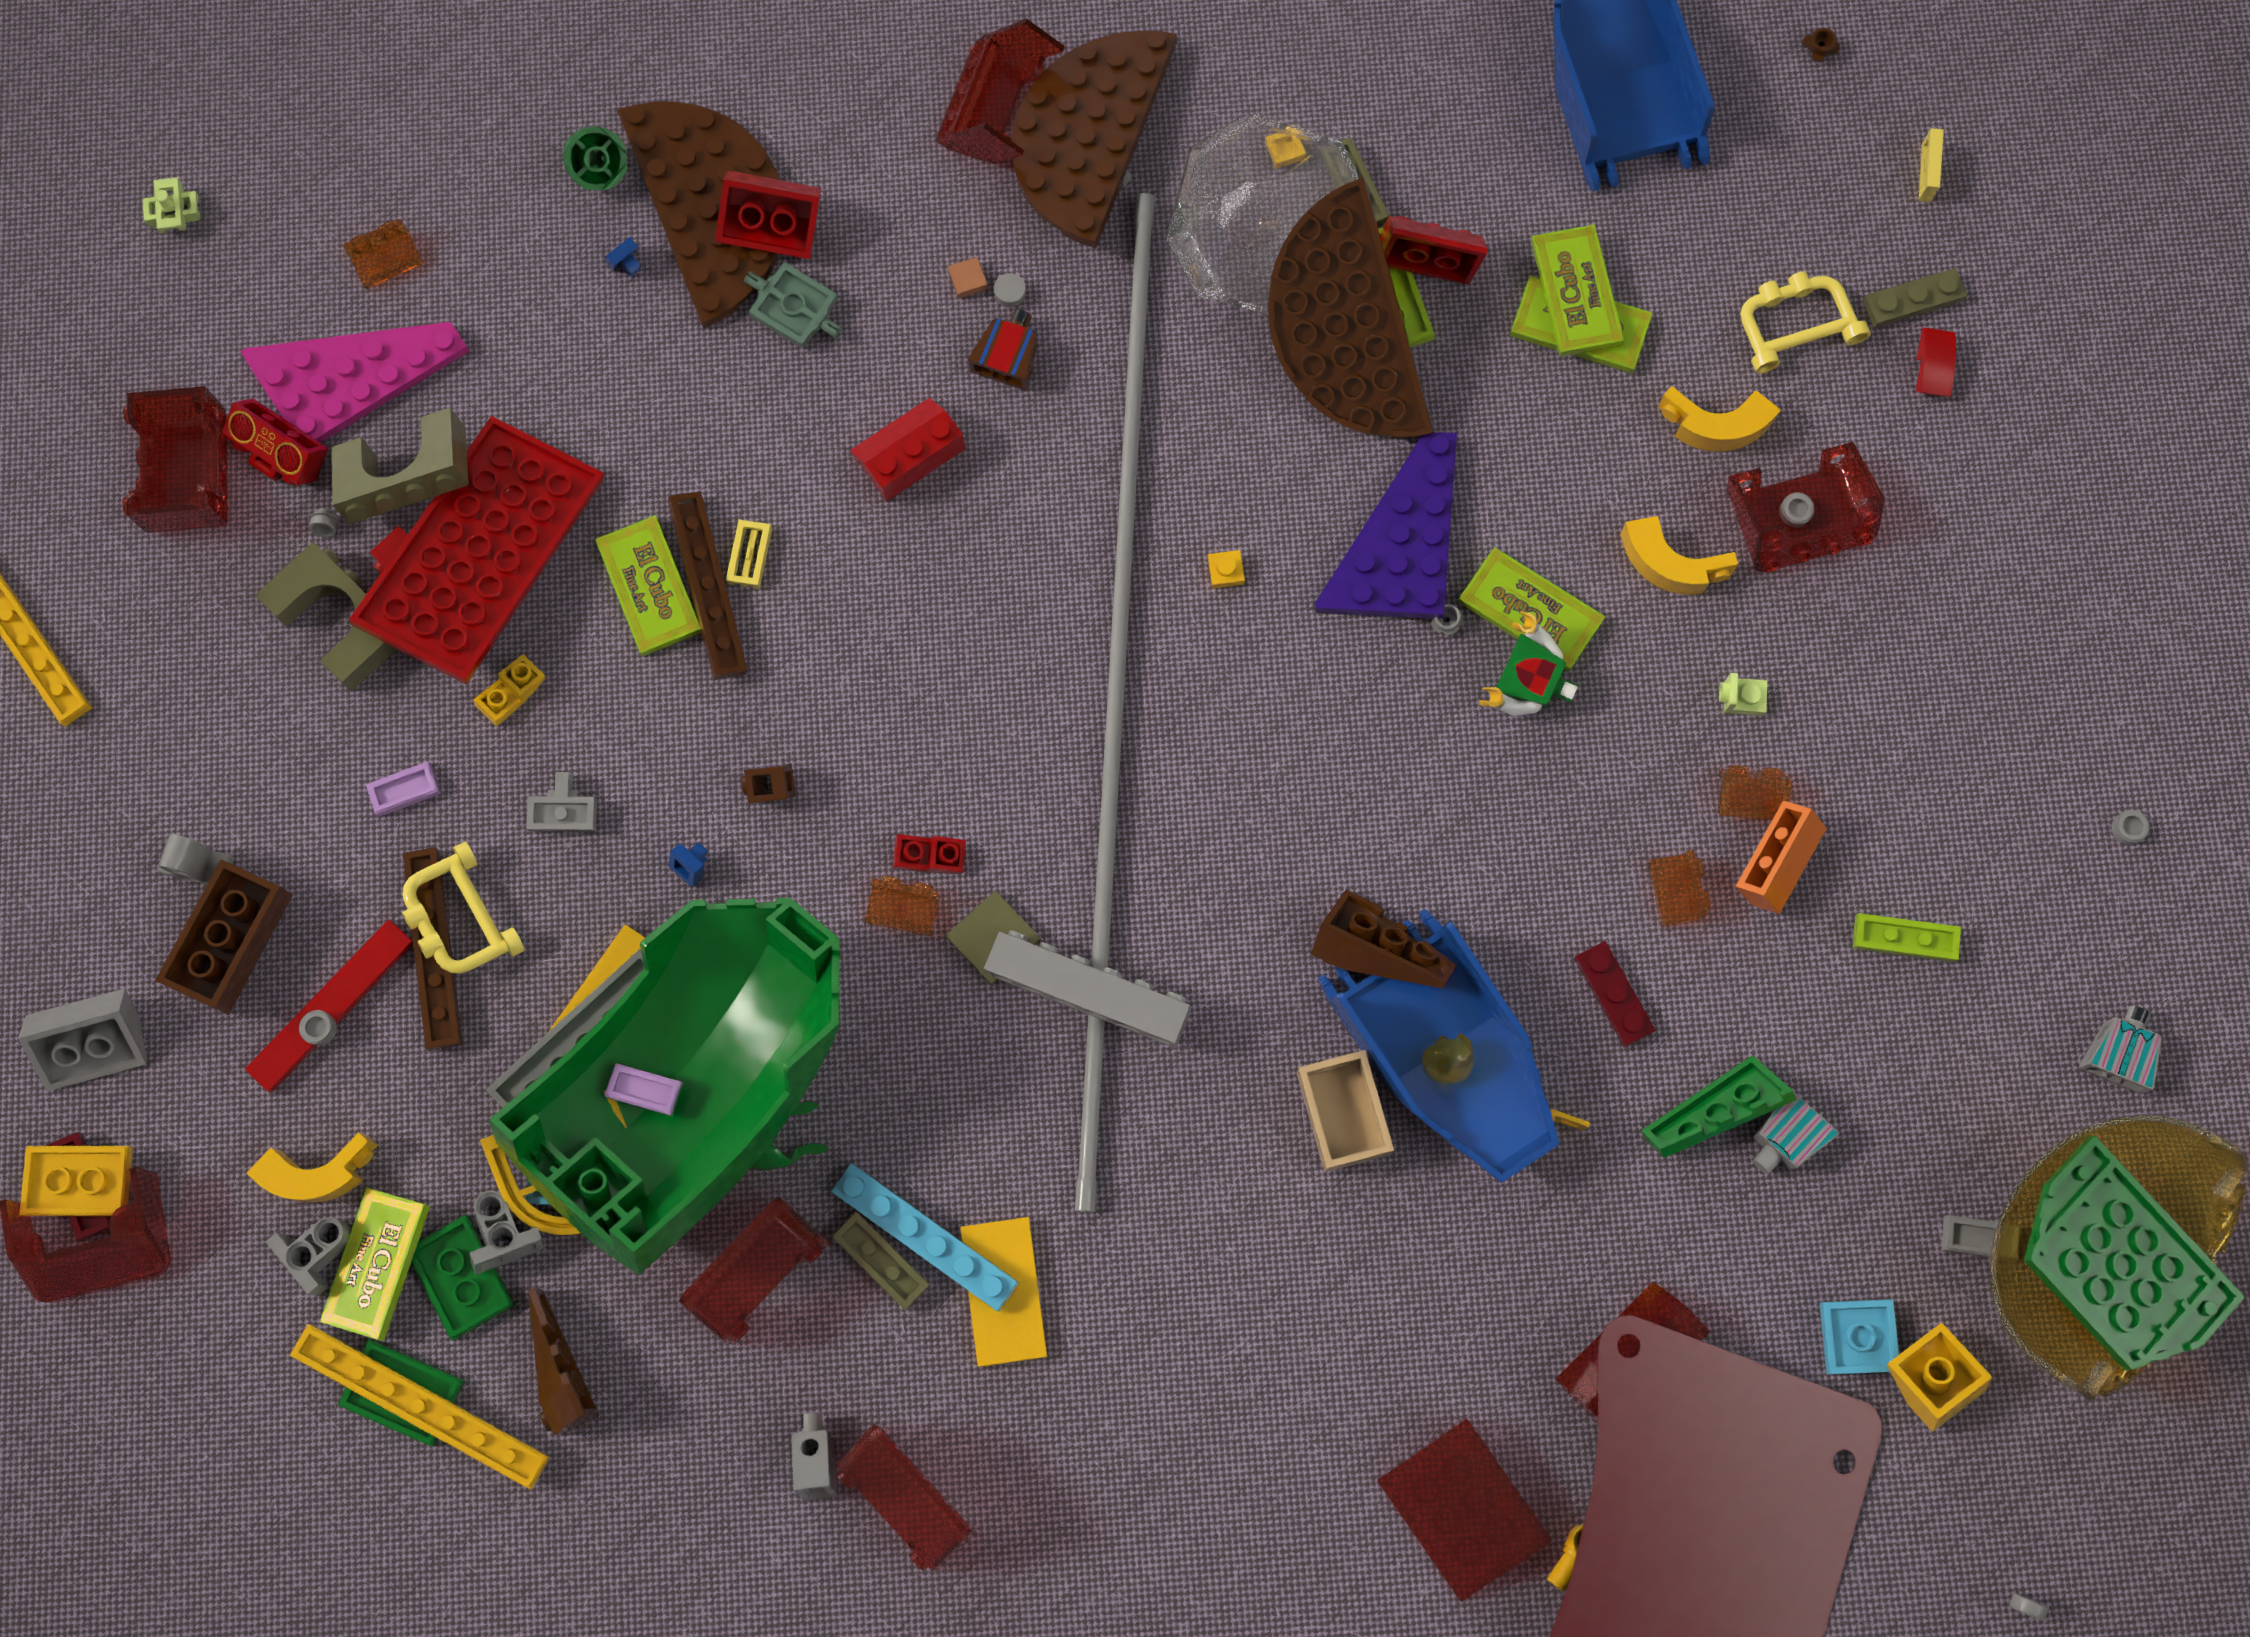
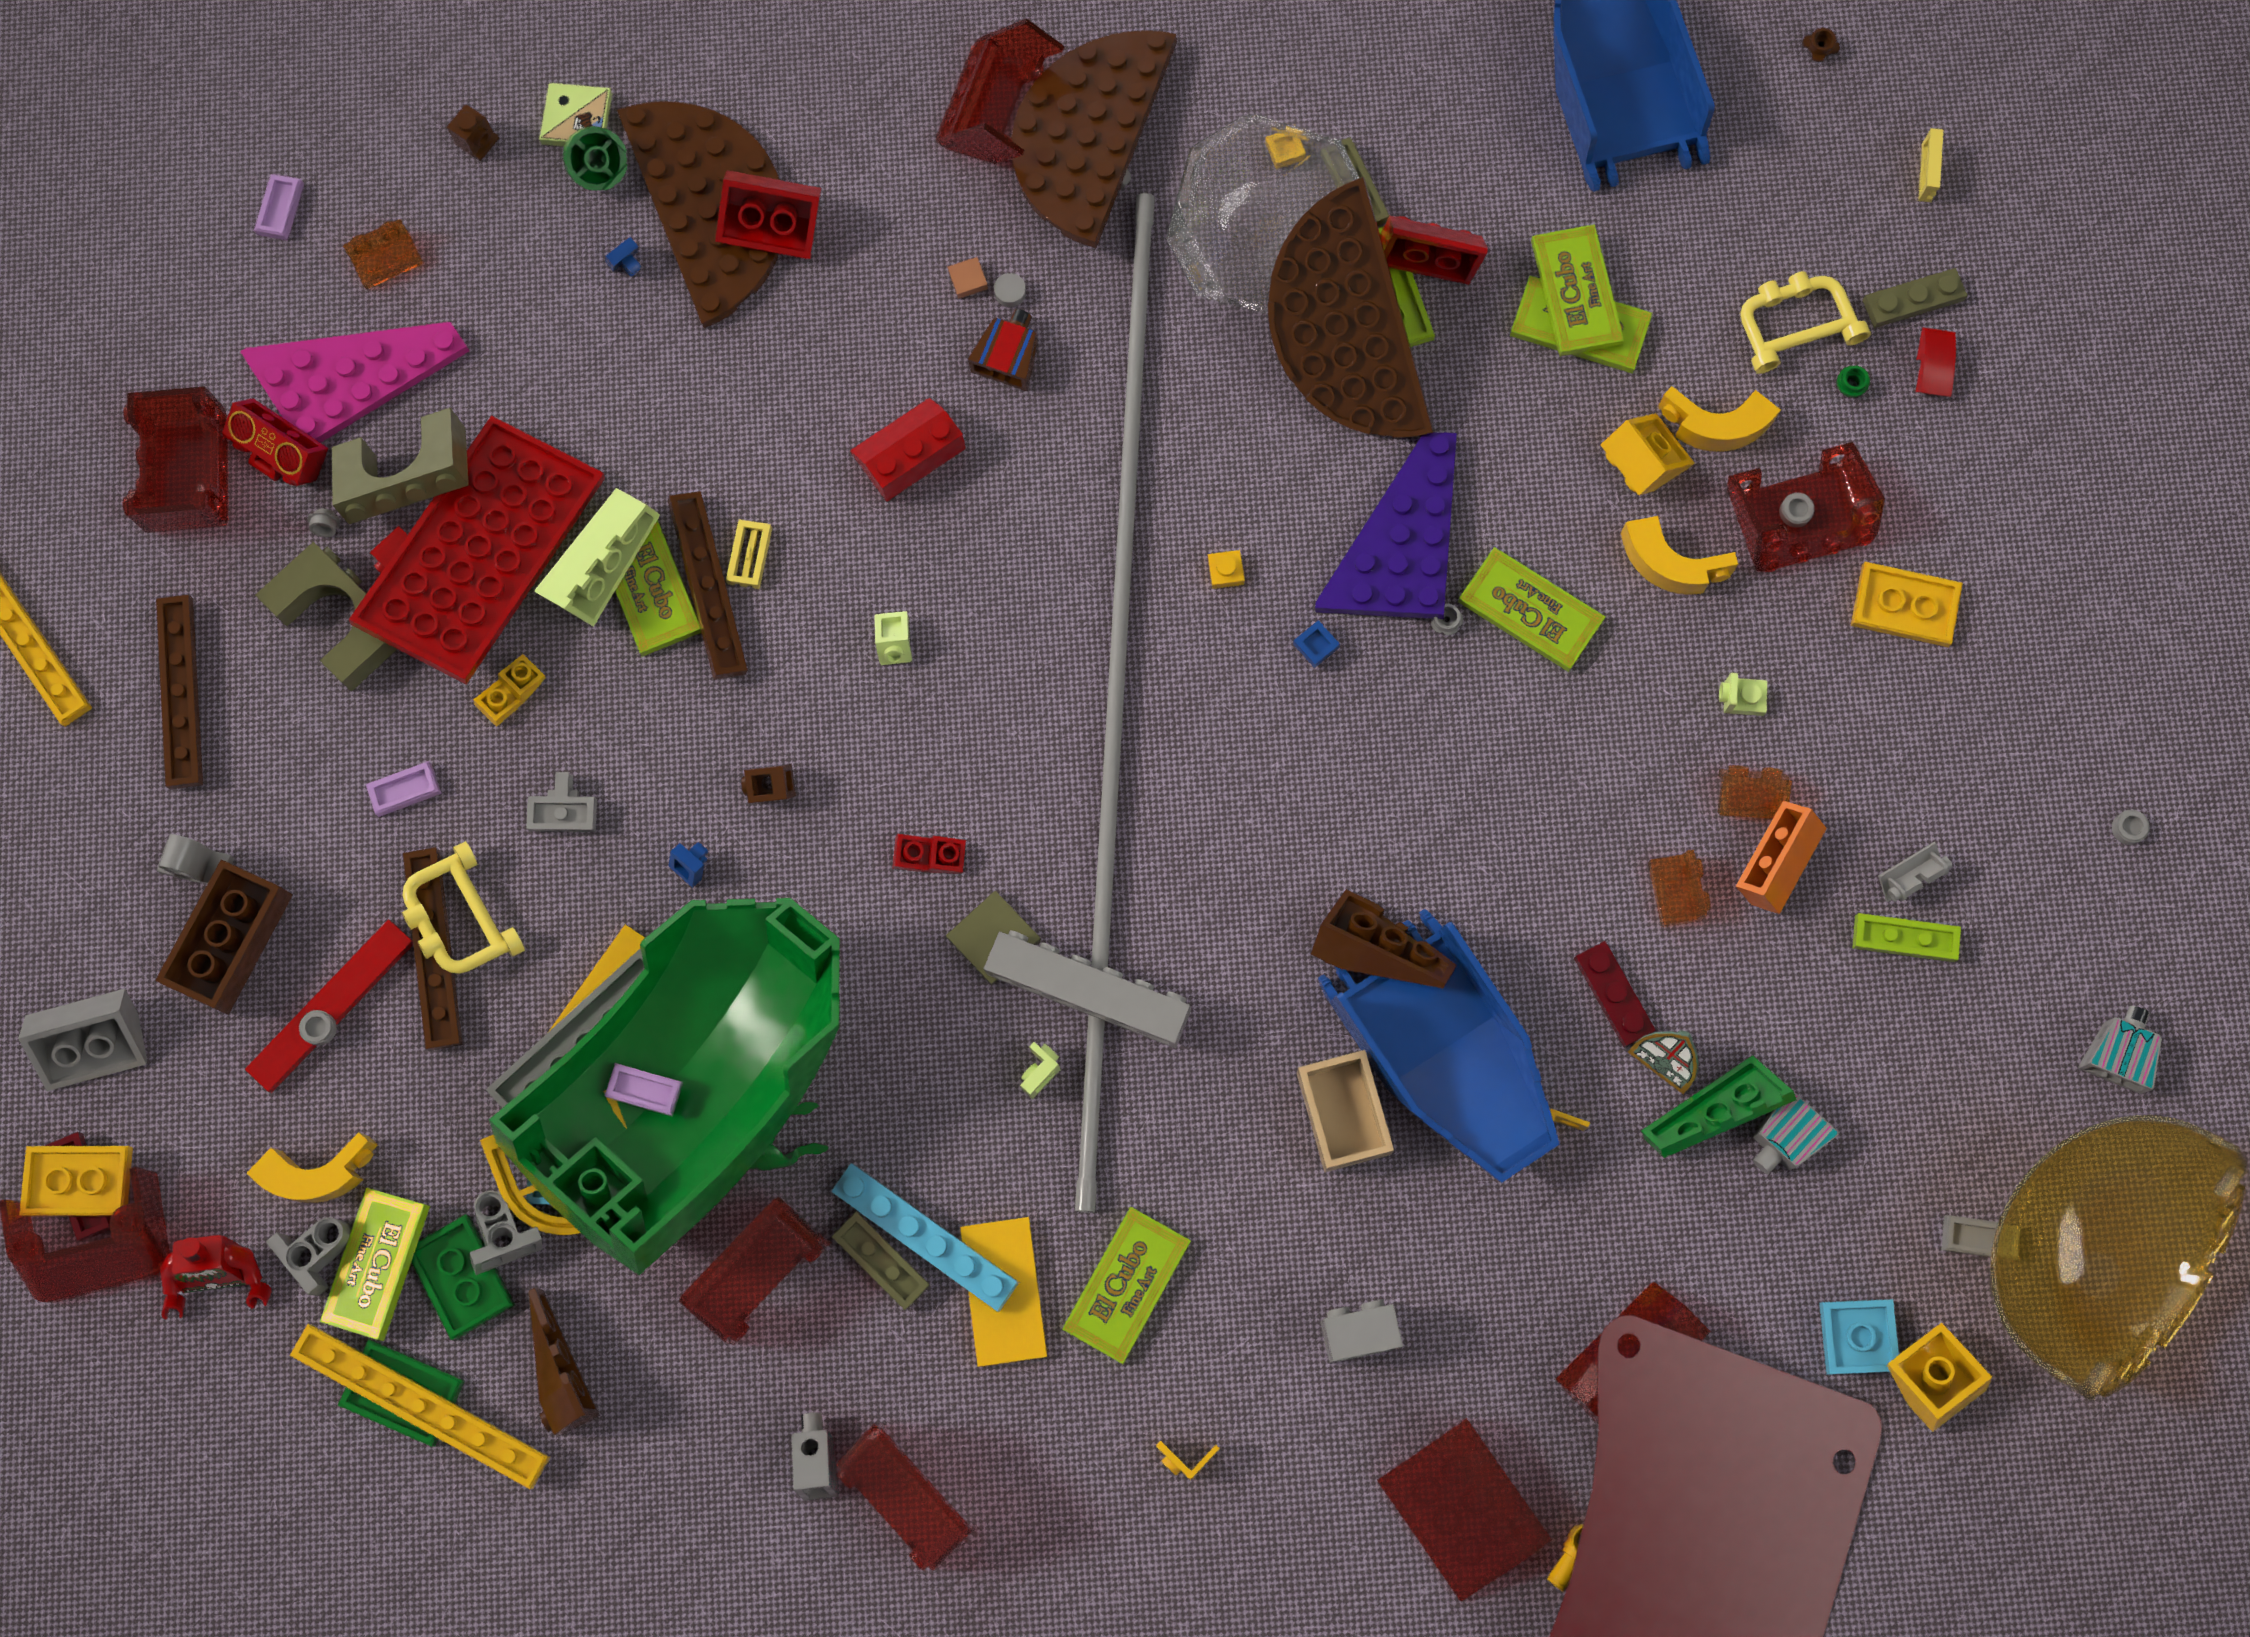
yellowish green piece [142,177,200,234] -> none
sand green plate [744,262,842,349] -> none
clear orange bracket [865,875,940,937] -> none
clear yellow hair [1421,1033,1474,1084] -> none
torso [1479,611,1579,716] -> none
light grey tile [2009,1592,2049,1621] -> none
green plate [2024,1136,2245,1370] -> none
none -> reddish brown plate [156,594,203,790]
none -> red torso [160,1235,272,1320]
none -> lavender tile [254,174,304,241]
none -> reddish brown brick [446,104,500,162]
none -> yellowish green wedge [534,488,660,627]
none -> tile [539,83,612,146]
none -> yellowish green bracket [875,611,912,665]
none -> yellowish green bracket [1020,1042,1061,1099]
none -> lime tile [1062,1206,1191,1364]
none -> yellow bracket [1156,1440,1220,1480]
none -> blue plate [1293,620,1340,668]
none -> light grey brick [1320,1299,1403,1363]
none -> yellow slope [1600,413,1695,495]
none -> shield [1628,1030,1699,1094]
none -> green plate [1836,366,1870,398]
none -> yellow tile [1851,561,1963,648]
none -> light grey hinge [1878,842,1952,902]

